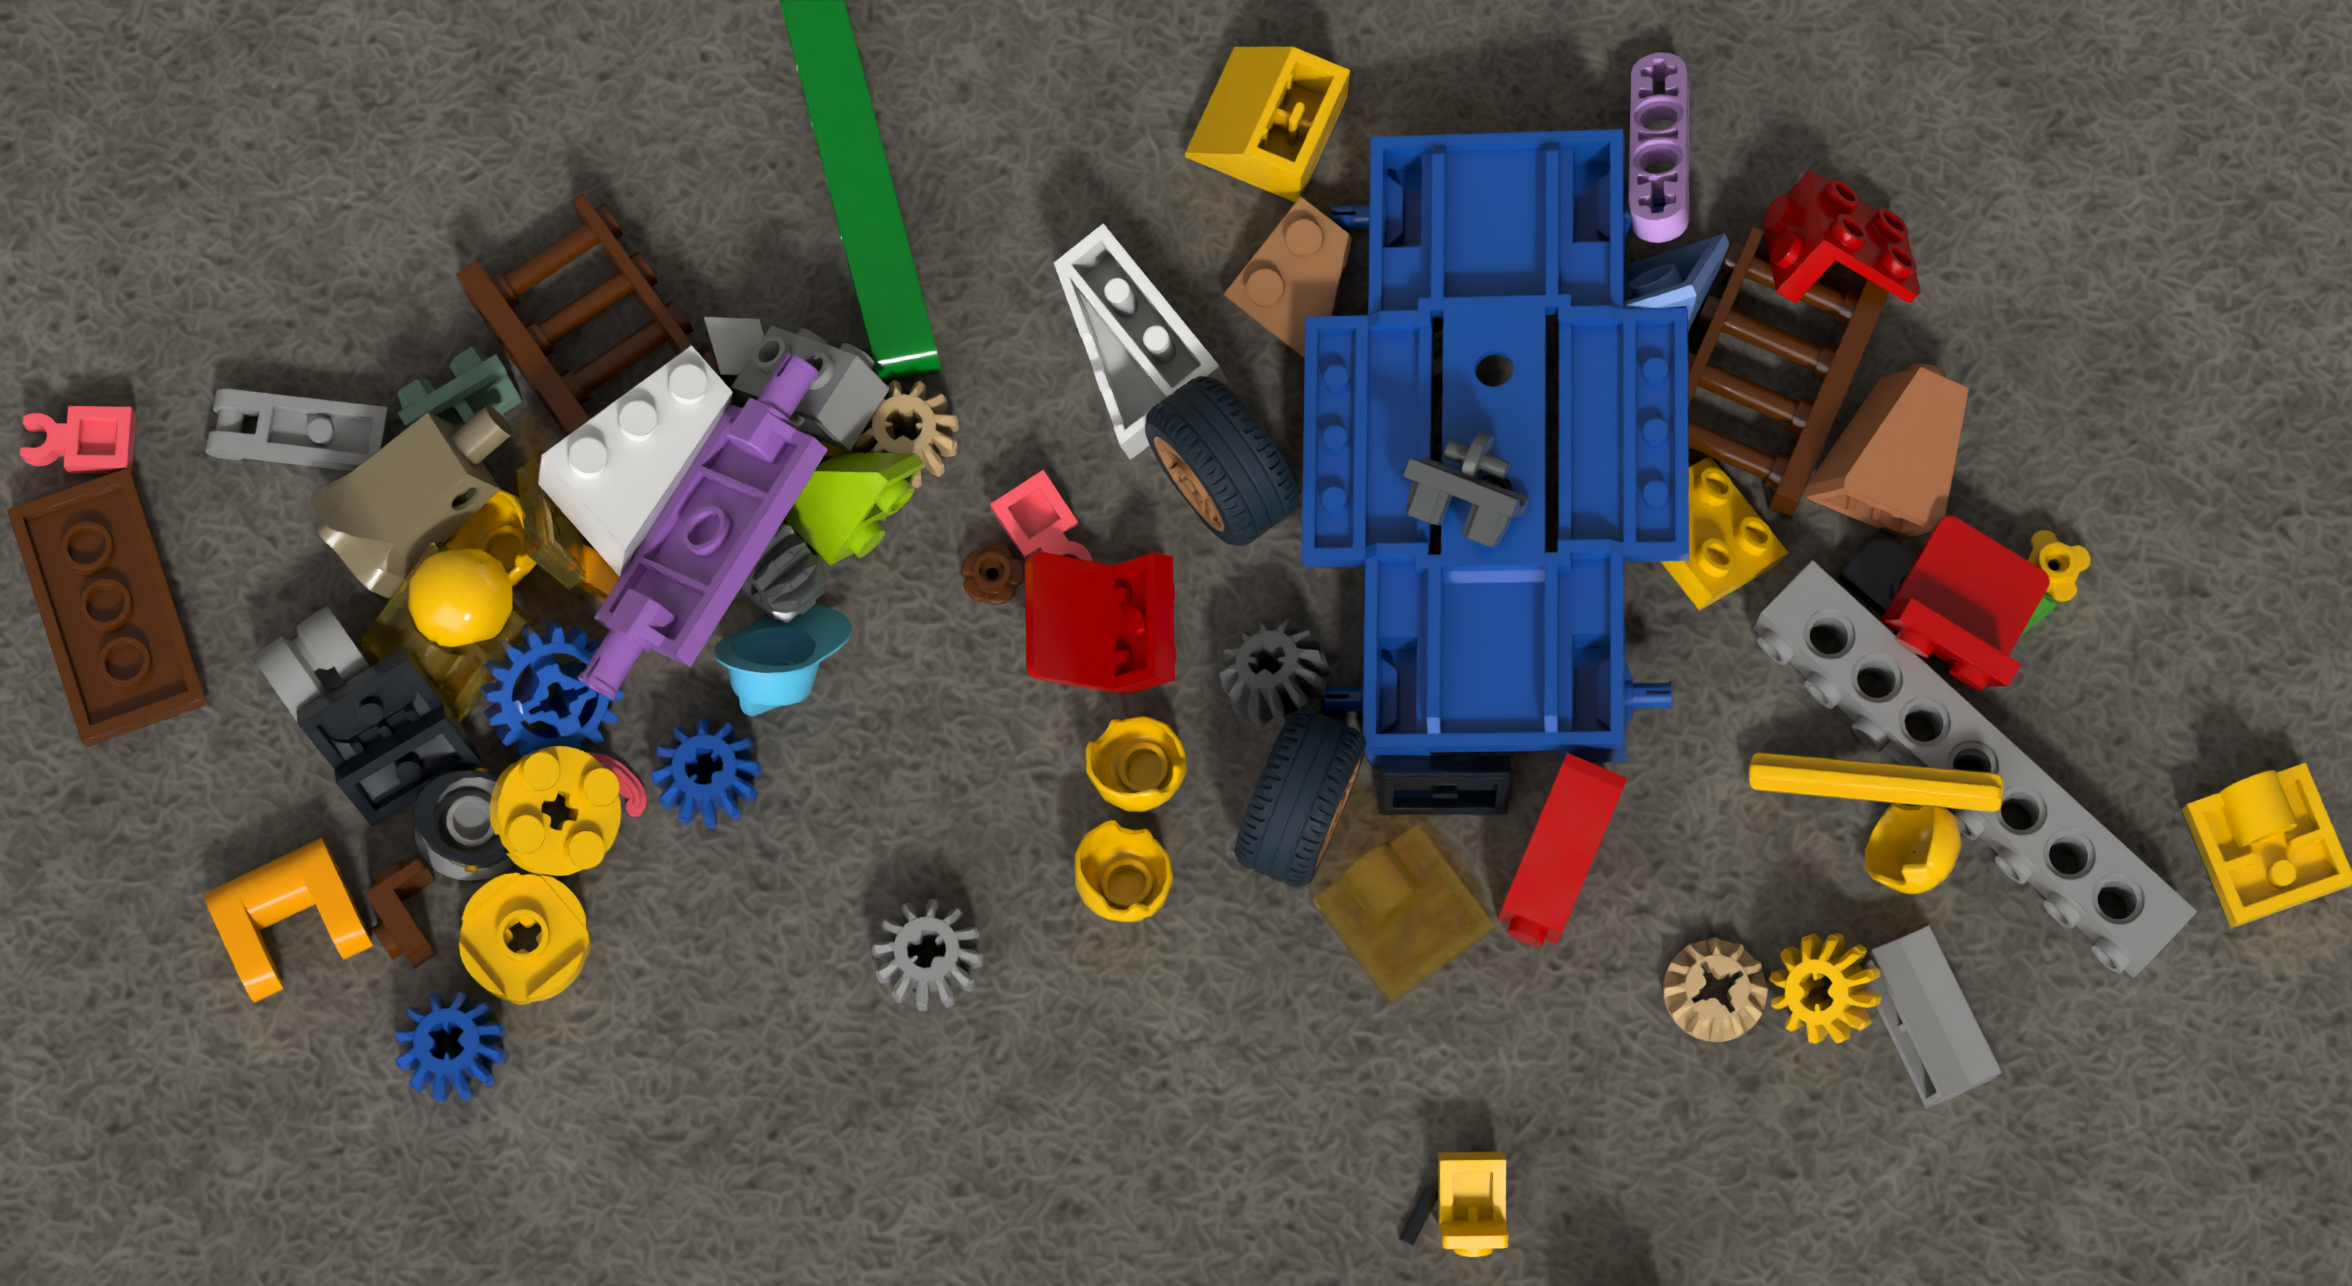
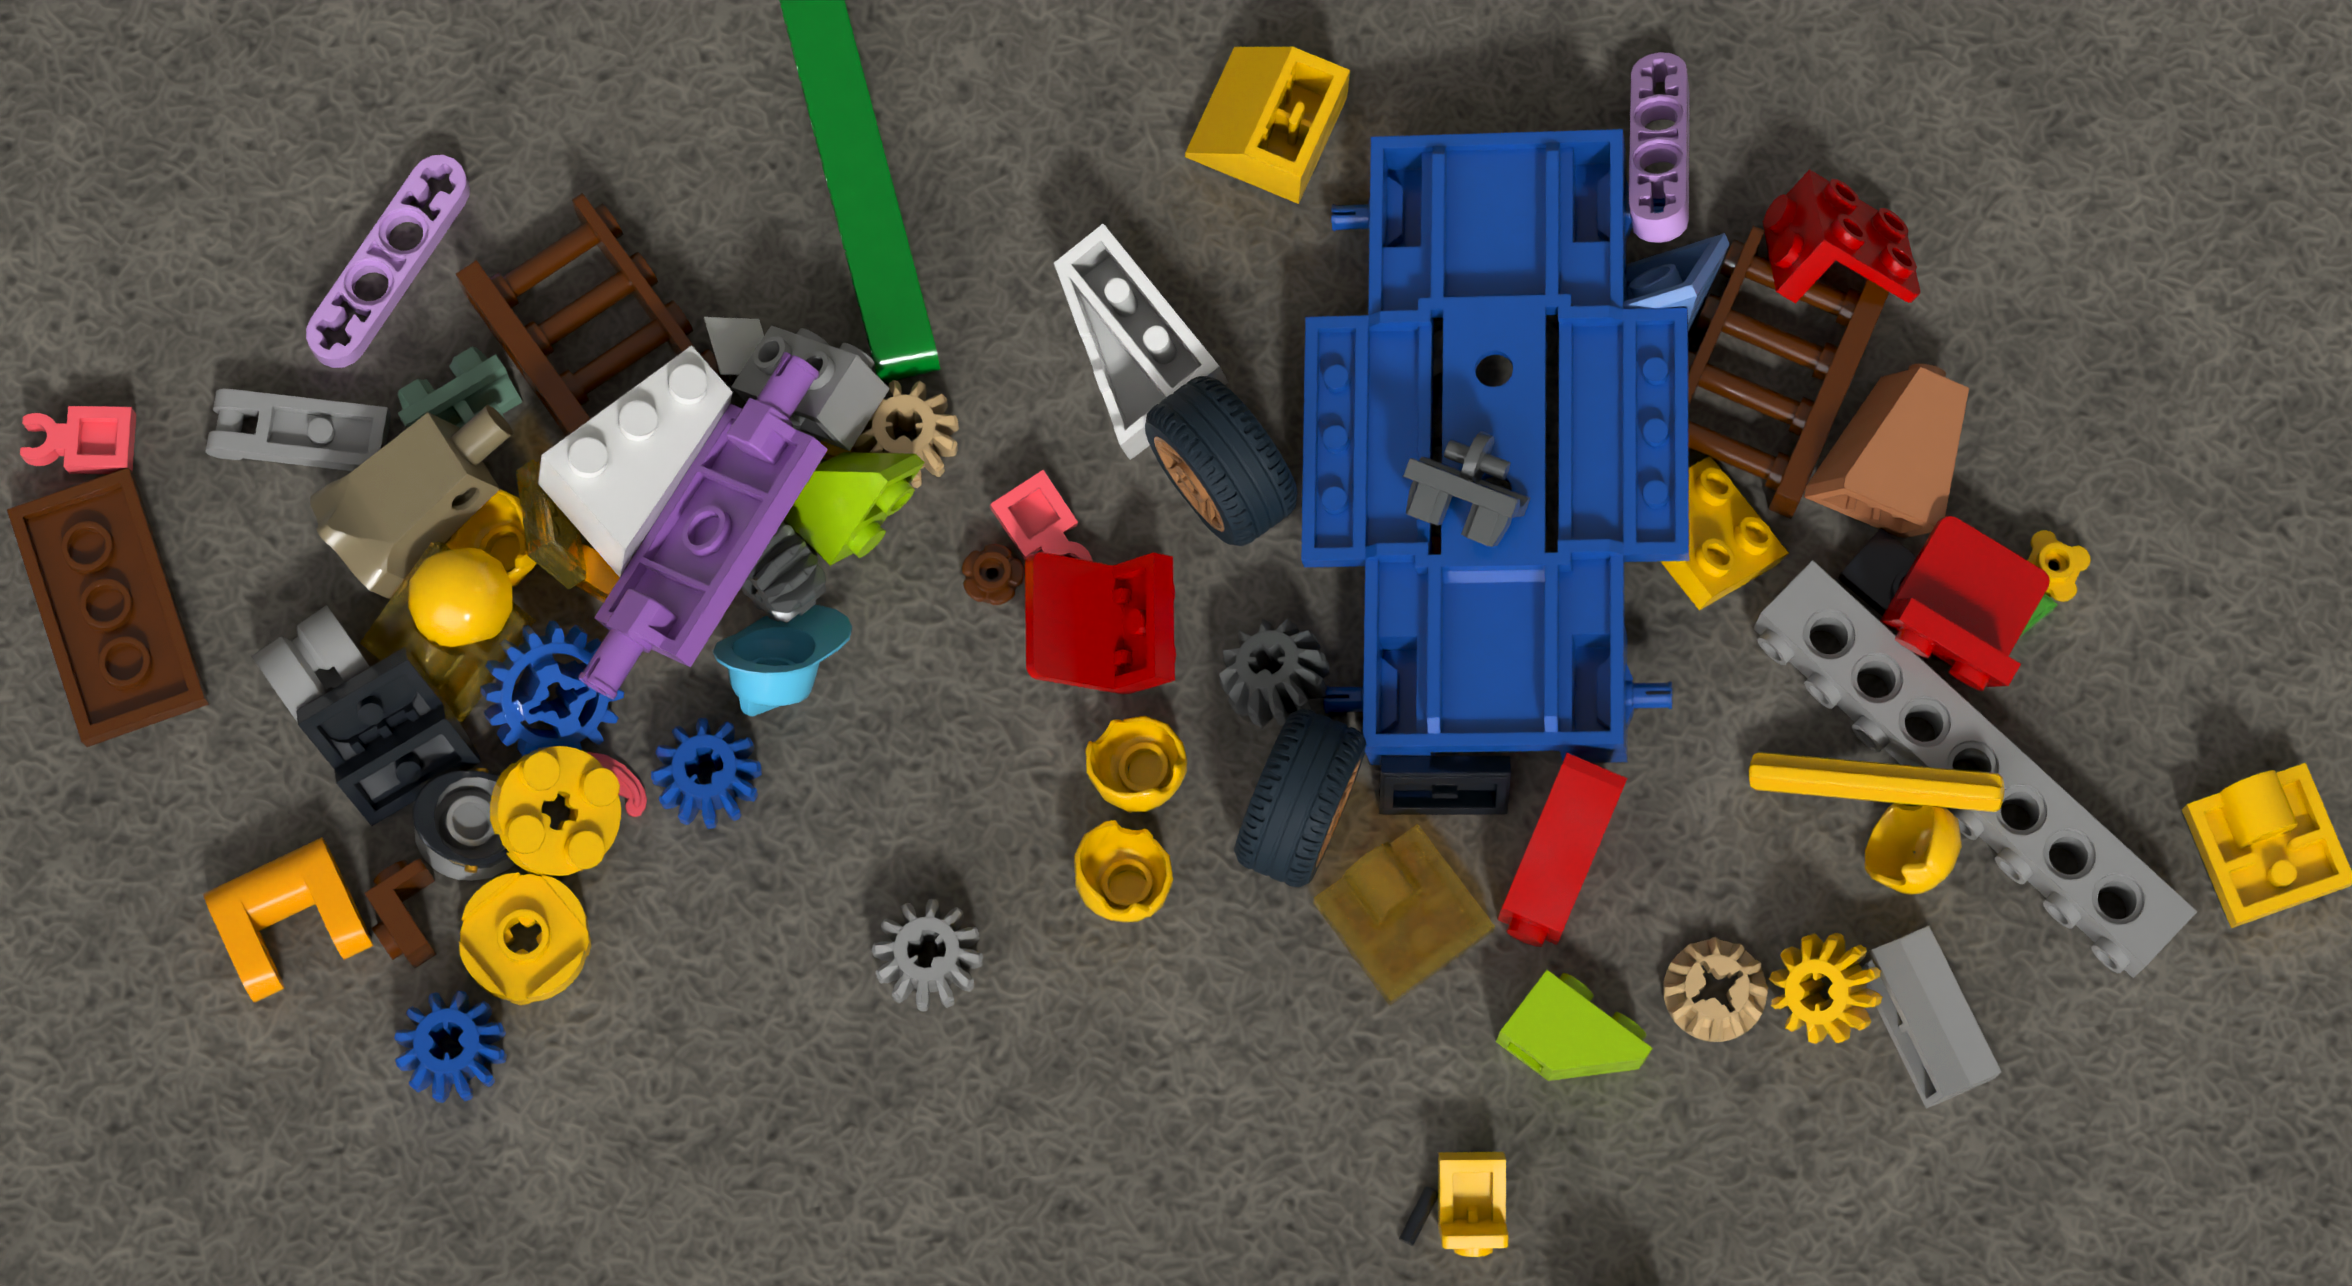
medium nougat wing [1223,196,1352,359] -> none
none -> lavender beam [306,155,470,368]
none -> lime slope [1496,970,1653,1081]

